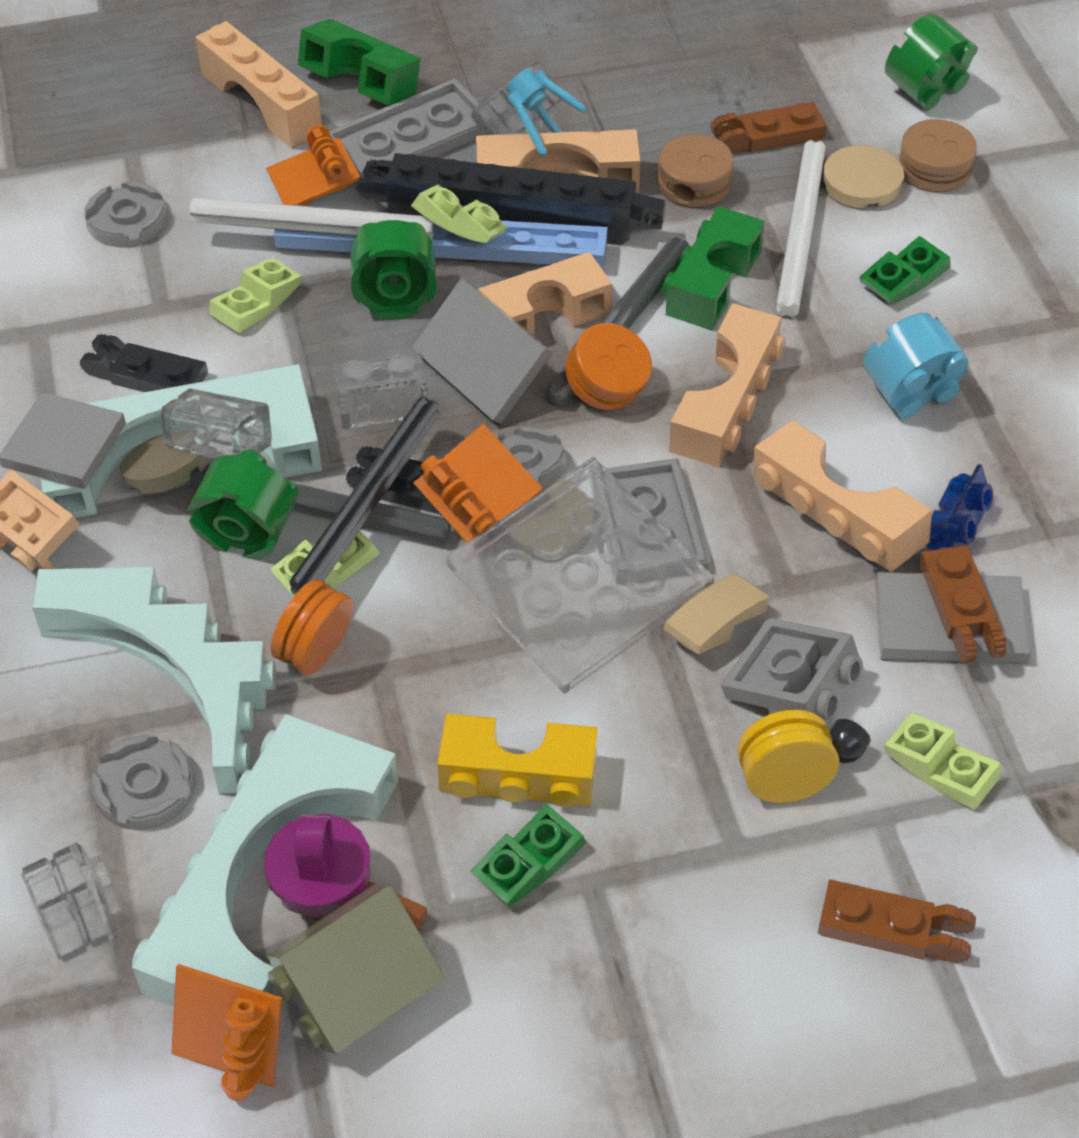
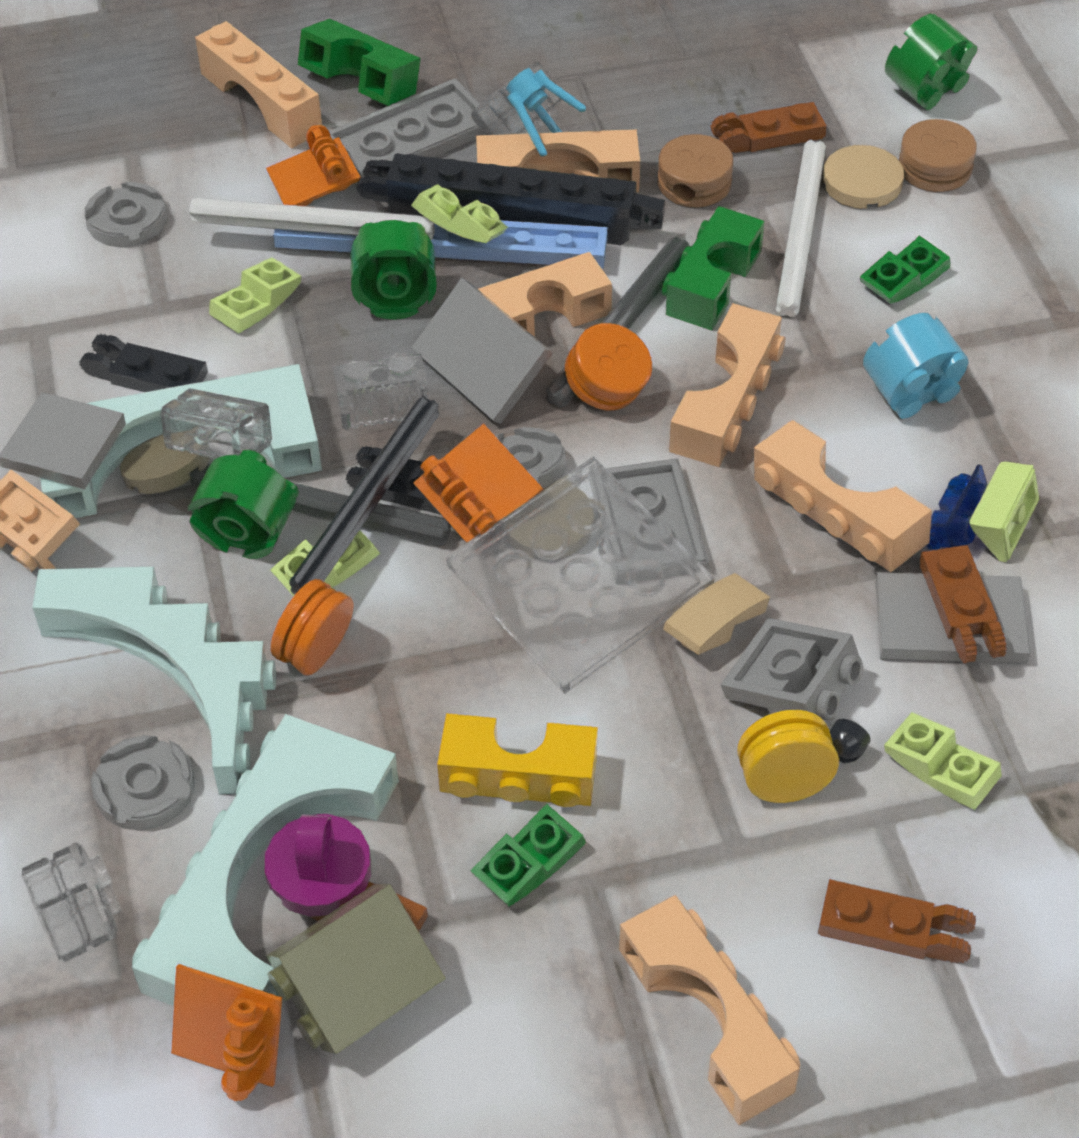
none -> light nougat arch [619,895,800,1125]
none -> yellowish green slope [970,461,1039,563]

